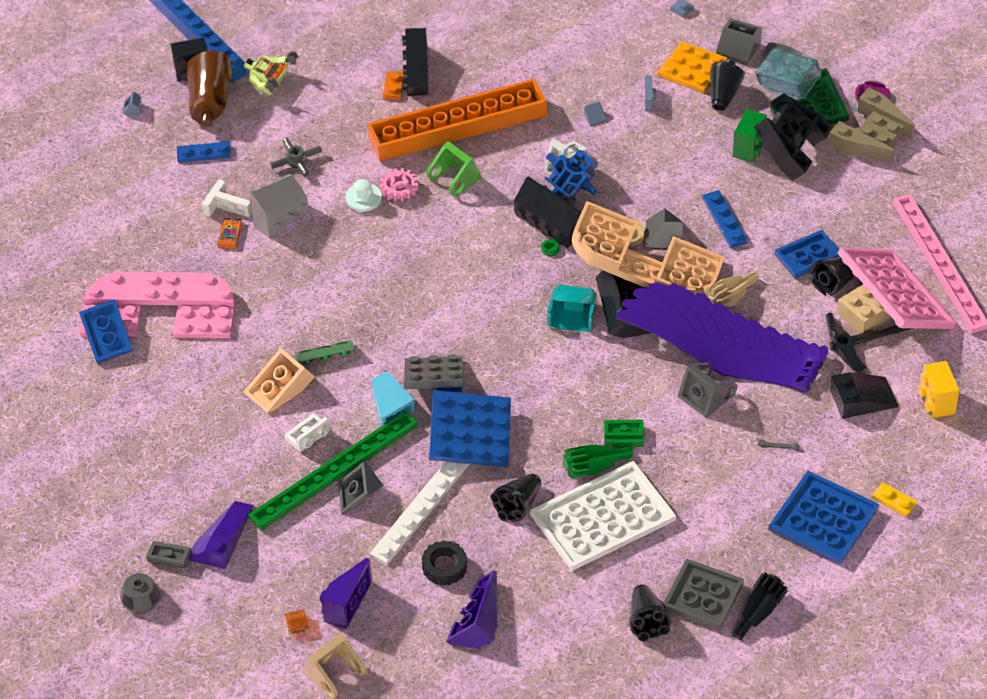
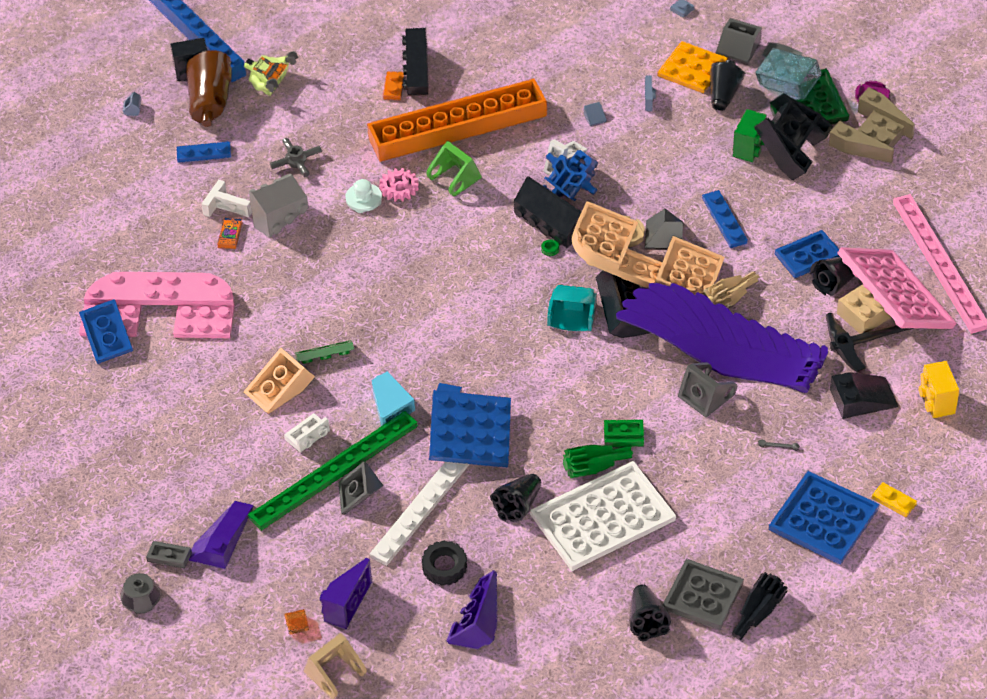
dark grey plate [404,354,463,389] -> none

